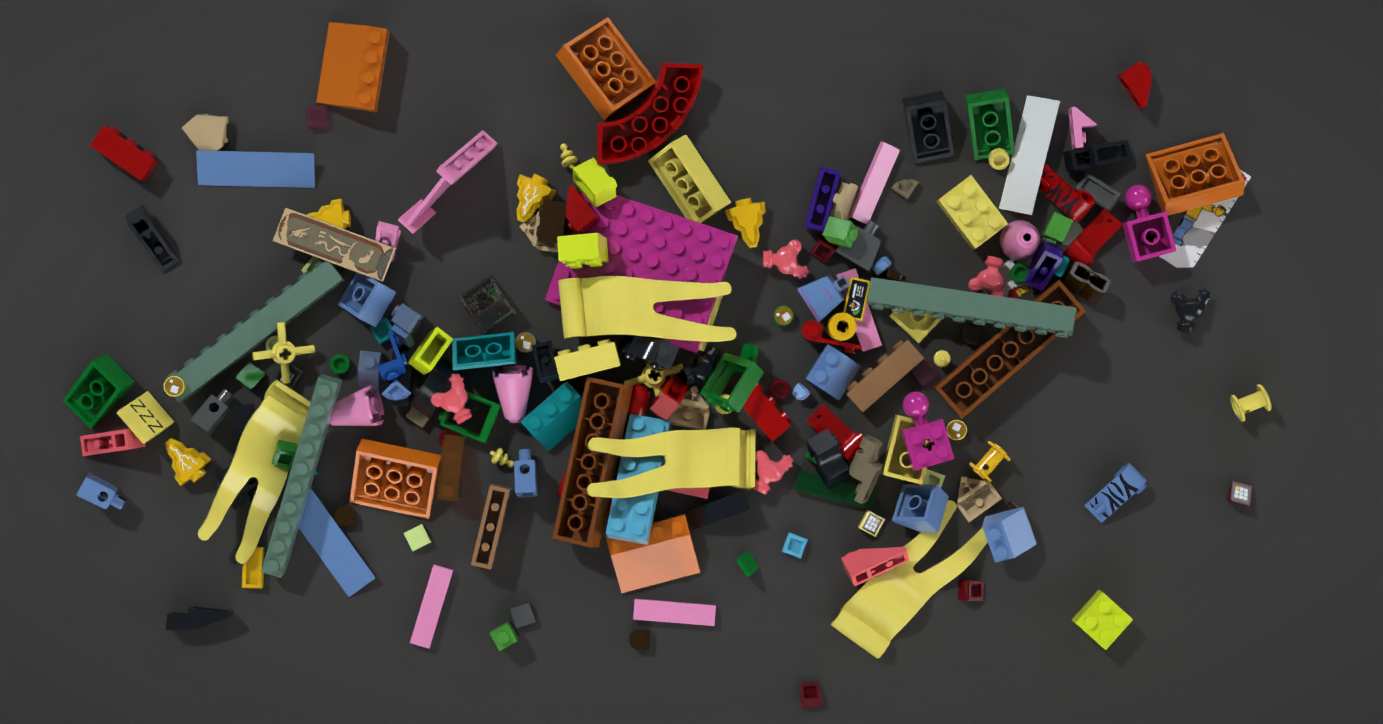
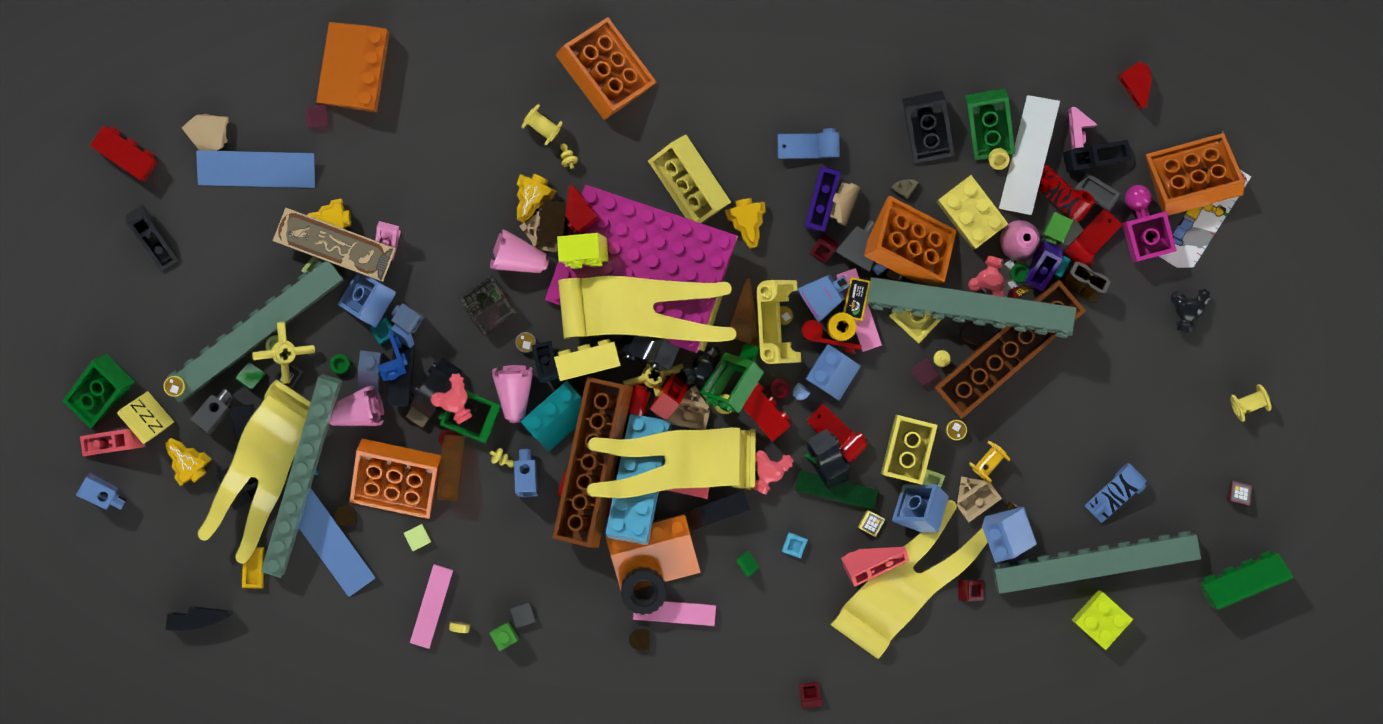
green slope [272,440,298,468] -> none
medium blue tile [382,379,411,401] -> none
bright pink piece [398,130,498,234] -> none
neon yellow piece [408,327,453,375] -> none
teal slope [452,332,517,370] -> none
medium nougat brick [471,484,512,570] -> none
neon yellow piece [573,157,617,208] -> none
red brick [596,63,703,164] -> none
coral animal [763,239,809,279] -> none
bright green brick [822,216,858,248] -> none
medium nougat brick [845,340,924,412] -> none
bright pink tile [849,142,900,225] -> none
dark tan plate [849,435,884,504] -> none
dark pink brick [901,392,954,471] -> none
none -> light yellow tile [449,622,470,633]
none -> bright pink cone [490,229,549,273]
none -> light yellow hose [521,104,563,145]
none -> black tyre [621,567,666,615]
none -> clear orange slope [730,278,759,344]
none -> light yellow windscreen [757,280,801,364]
none -> medium blue door [777,128,840,159]
none -> orange slope [864,196,957,287]
none -> sand green brick [993,531,1201,594]
none -> green slope [1199,550,1294,610]

